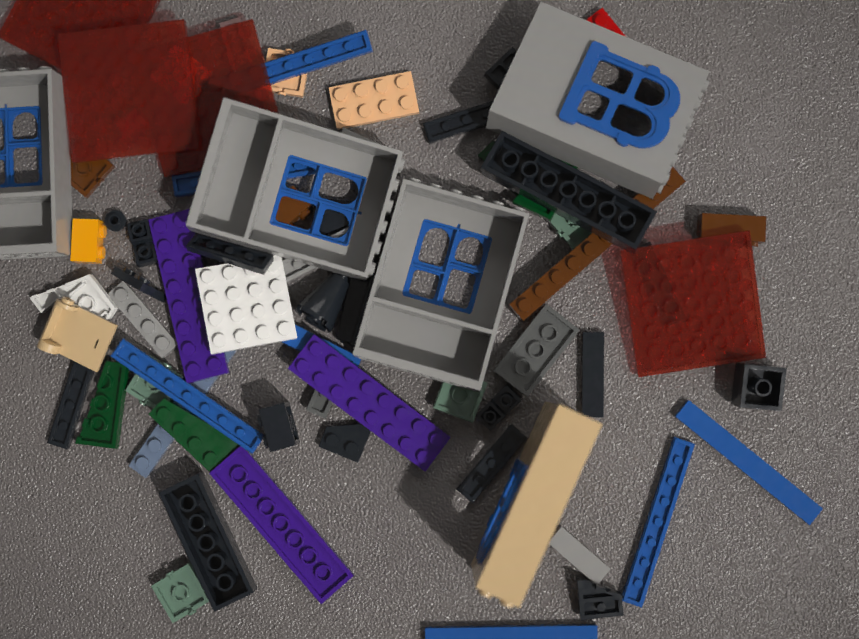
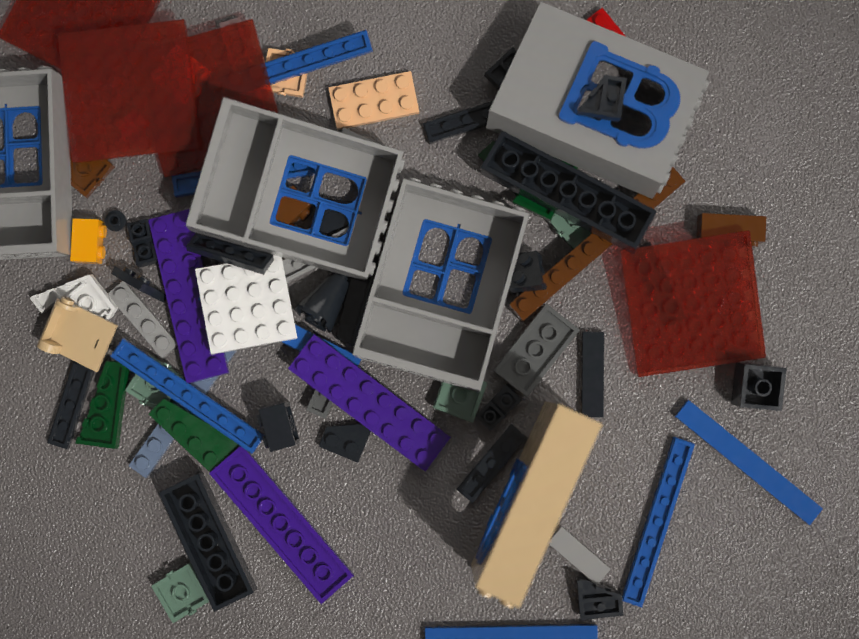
none -> black wing [509,251,547,293]
none -> black wing [577,75,627,122]

